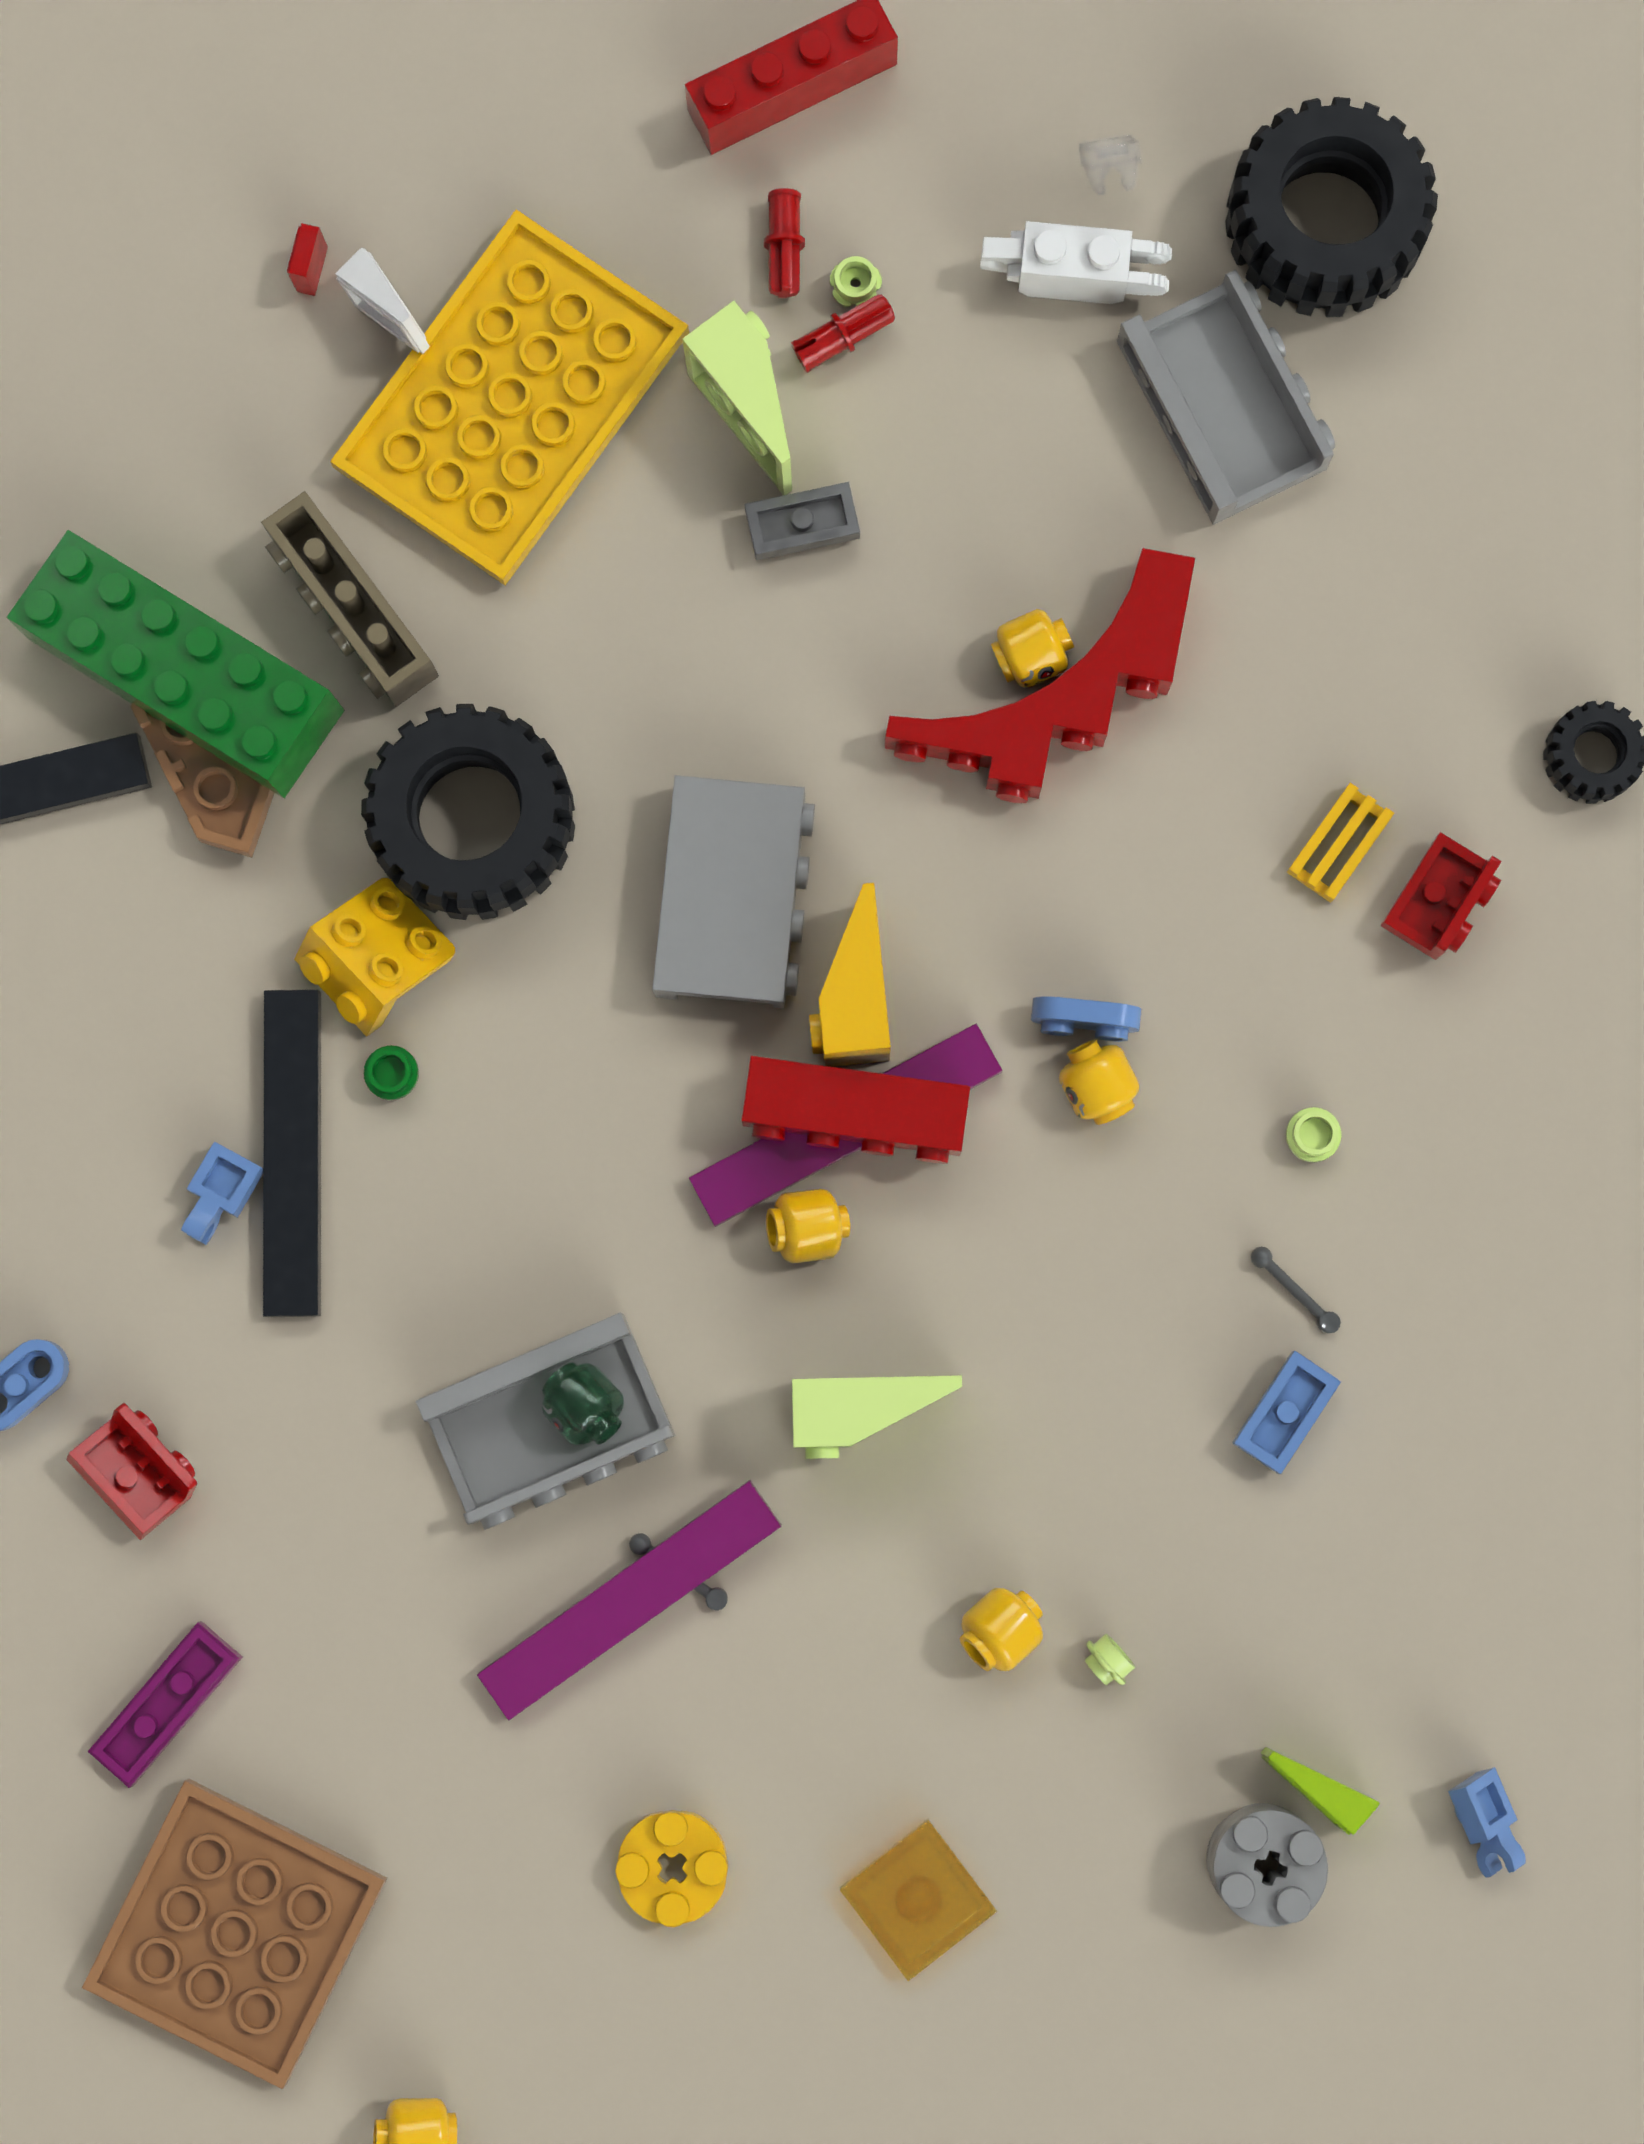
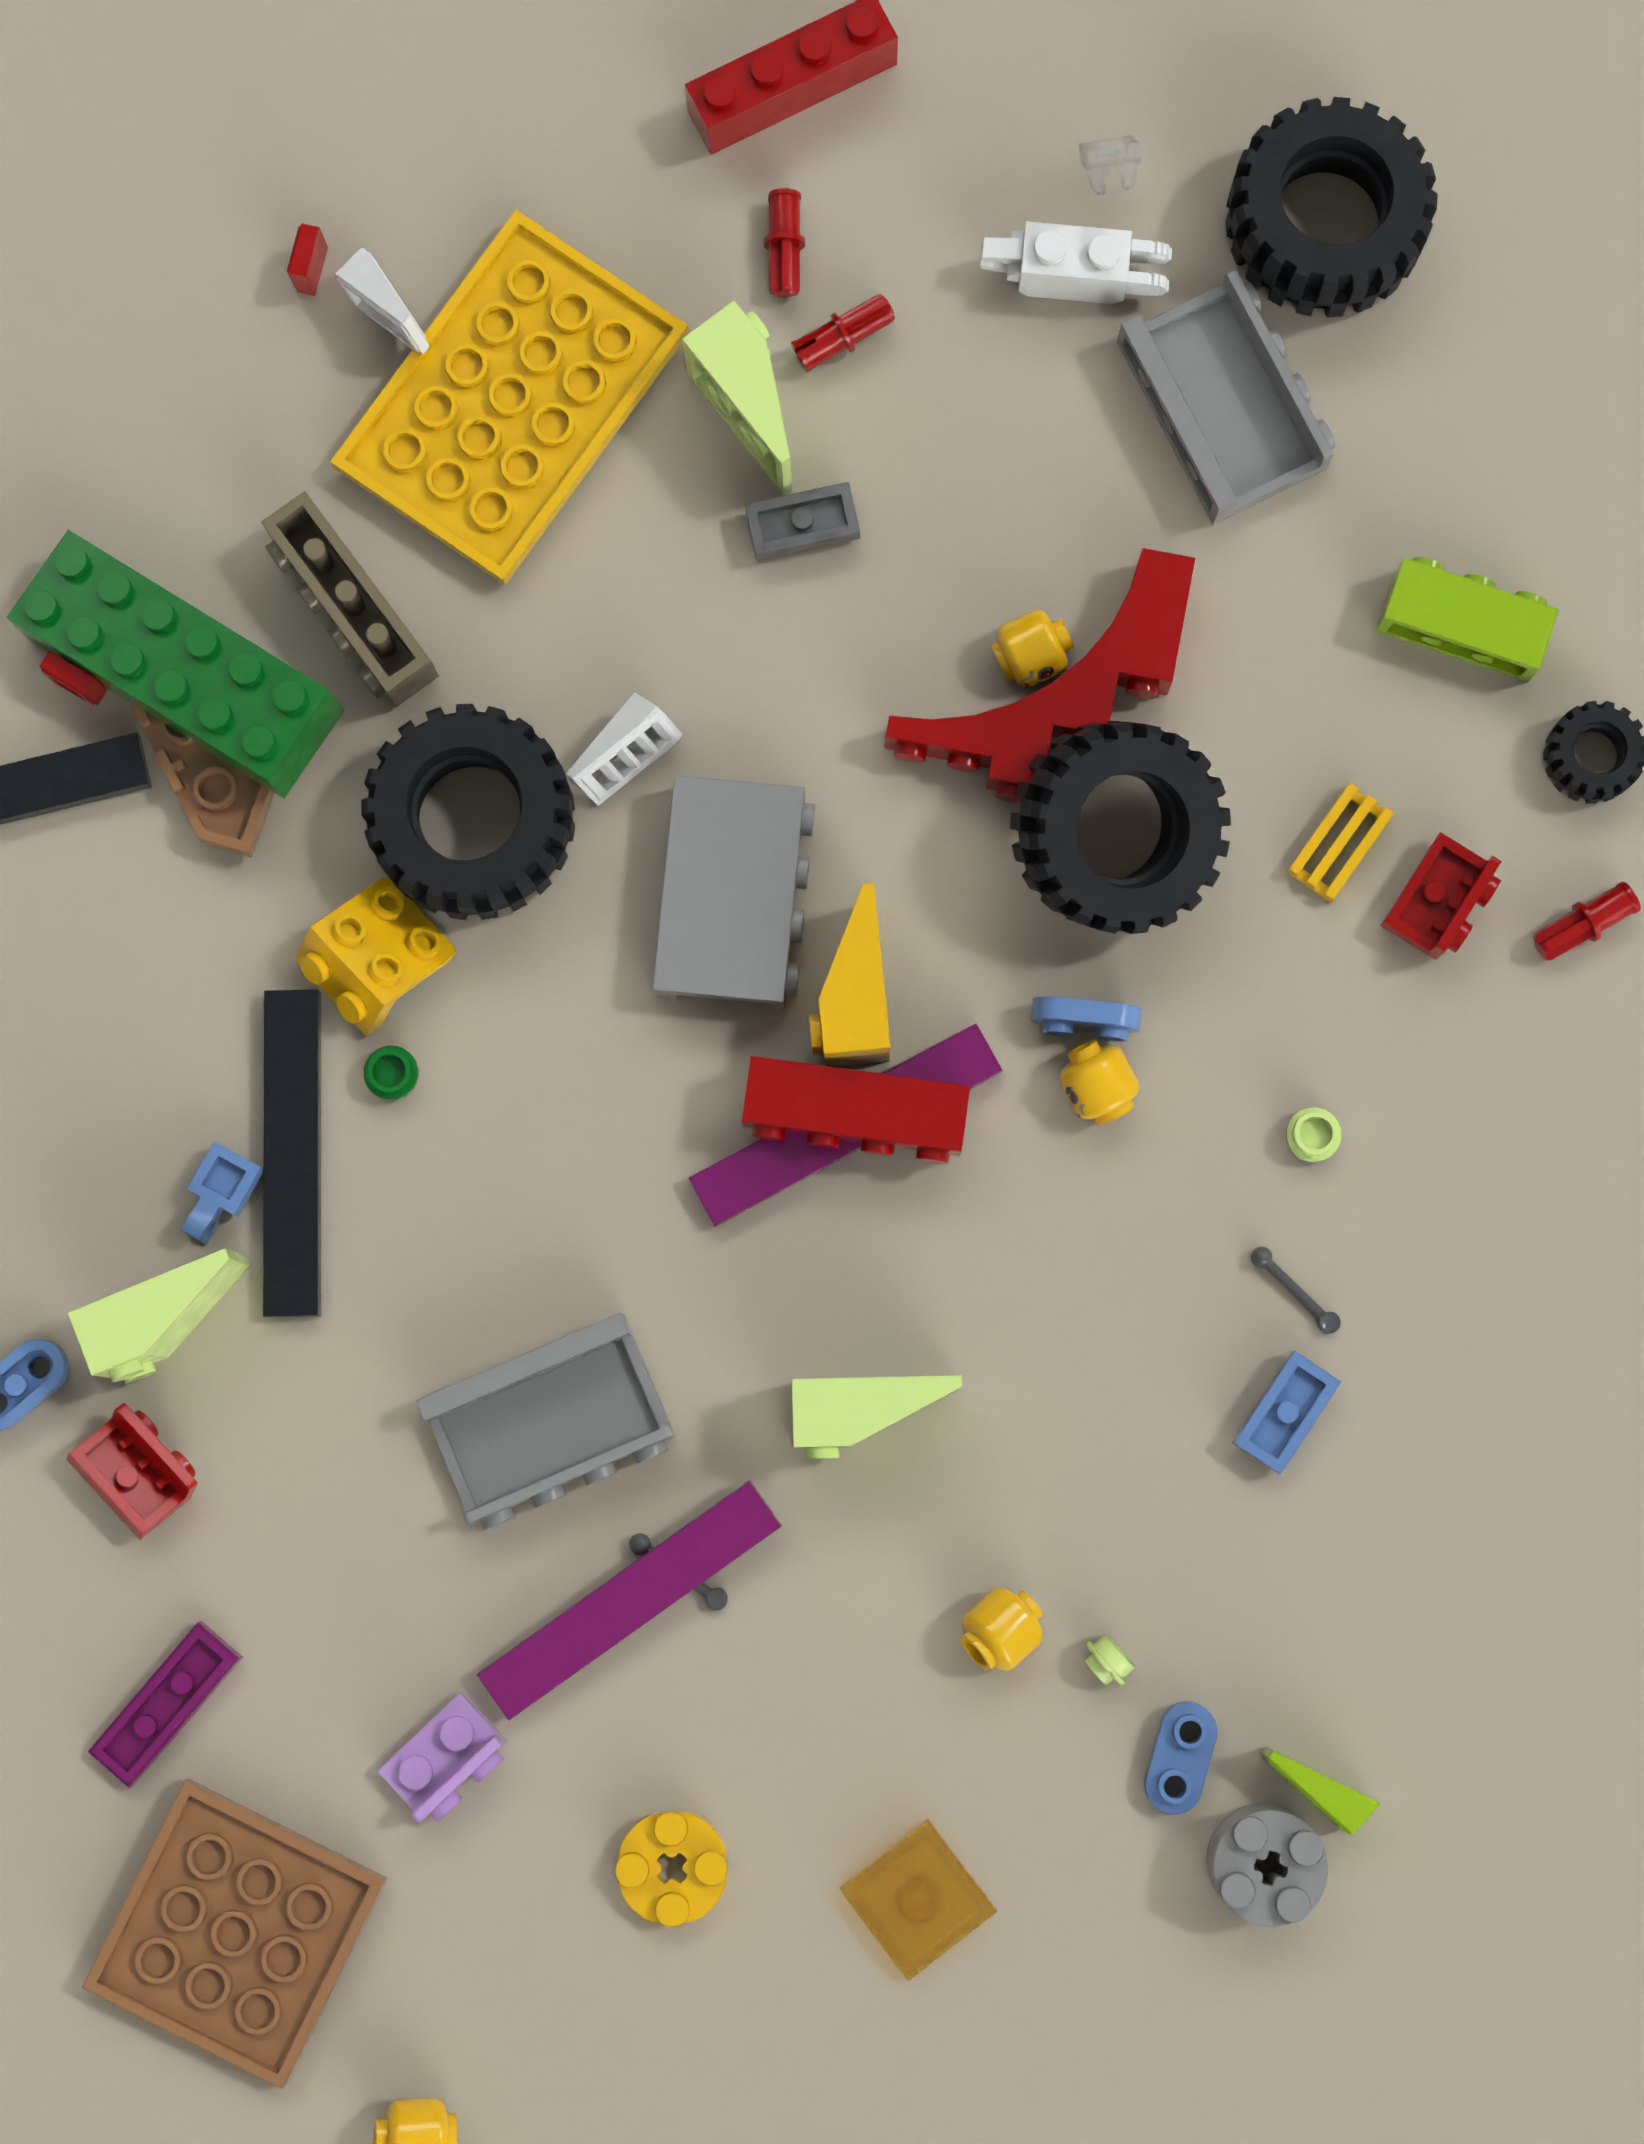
clear green head [542,1362,624,1445] -> none
yellow head [766,1189,850,1263] -> none
yellowish green plate [830,256,882,307] -> none
medium blue plate [1448,1767,1526,1878] -> none
none -> red tile [39,651,107,706]
none -> yellowish green slope [68,1248,250,1384]
none -> lavender bracket [378,1692,507,1824]
none -> white slope [566,692,683,806]
none -> black tyre [1010,721,1231,934]
none -> medium blue plate [1144,1701,1217,1814]
none -> lime brick [1376,557,1559,682]
none -> red axle [1533,882,1641,961]

